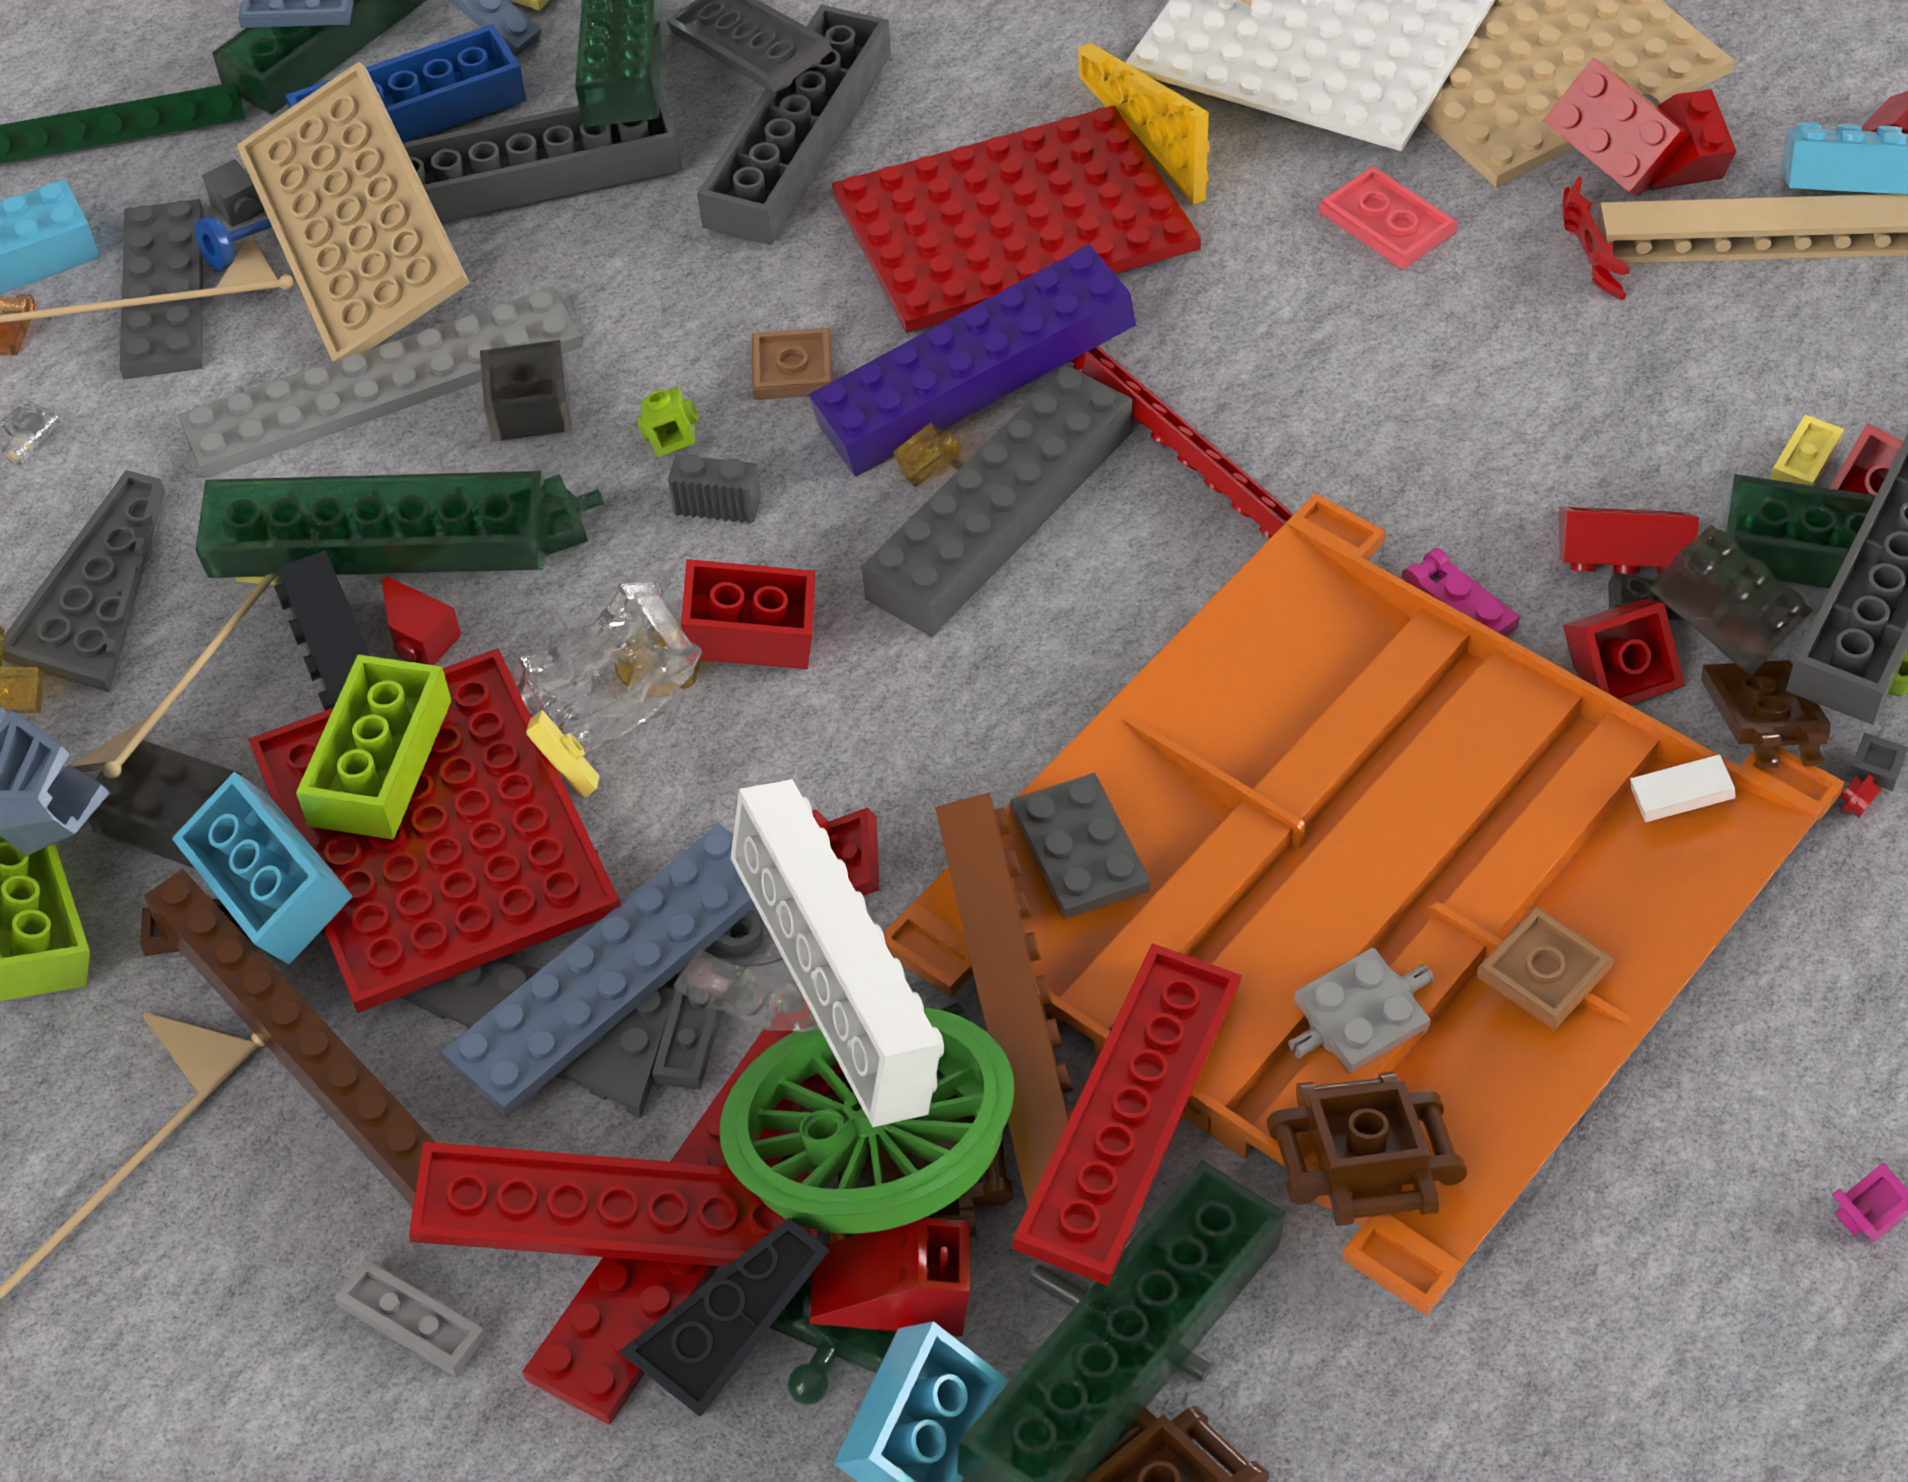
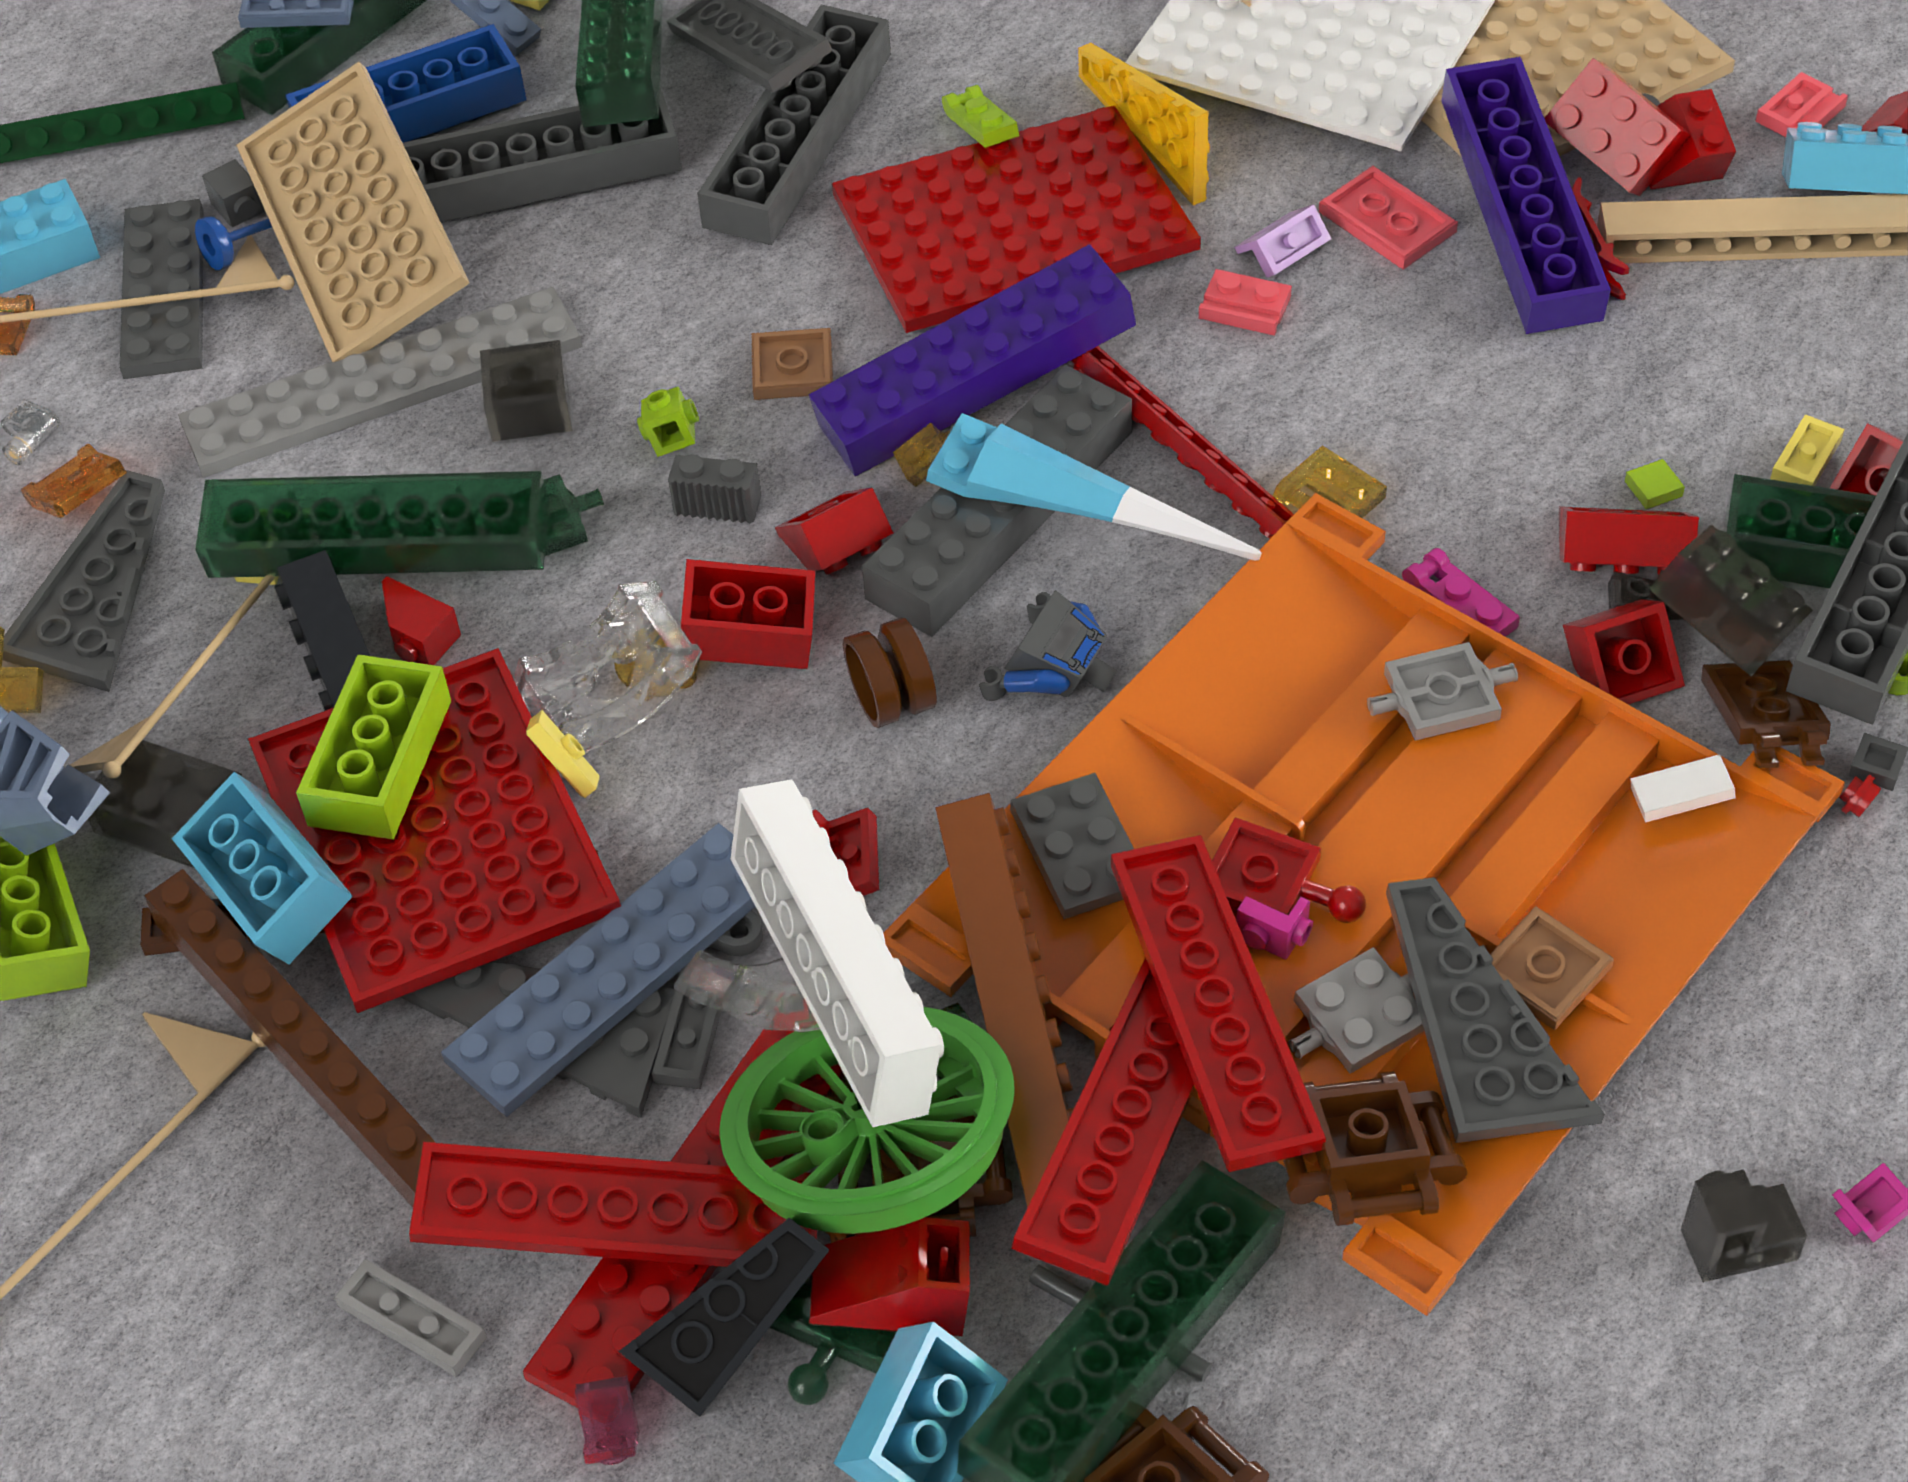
none -> clear orange plate [21,443,127,519]
none -> clear pink bracket [574,1376,640,1465]
none -> red slope [775,487,894,575]
none -> reddish brown wheel [843,617,937,728]
none -> medium azure plate [926,413,1262,561]
none -> lime plate [942,84,1019,148]
none -> torso [979,590,1117,701]
none -> red plate [1111,835,1326,1172]
none -> coral plate [1199,269,1292,336]
none -> red plate [1212,817,1366,923]
none -> lavender panel [1234,204,1332,278]
none -> dark pink bracket [1236,896,1313,960]
none -> clear yellow plate [1273,445,1387,518]
none -> light grey plate [1367,642,1518,741]
none -> dark grey wing [1386,877,1605,1143]
none -> dark purple brick [1441,56,1611,334]
none -> lime tile [1625,459,1685,510]
none -> clear smoke brick [1681,1169,1807,1282]
none -> coral plate [1755,72,1848,137]

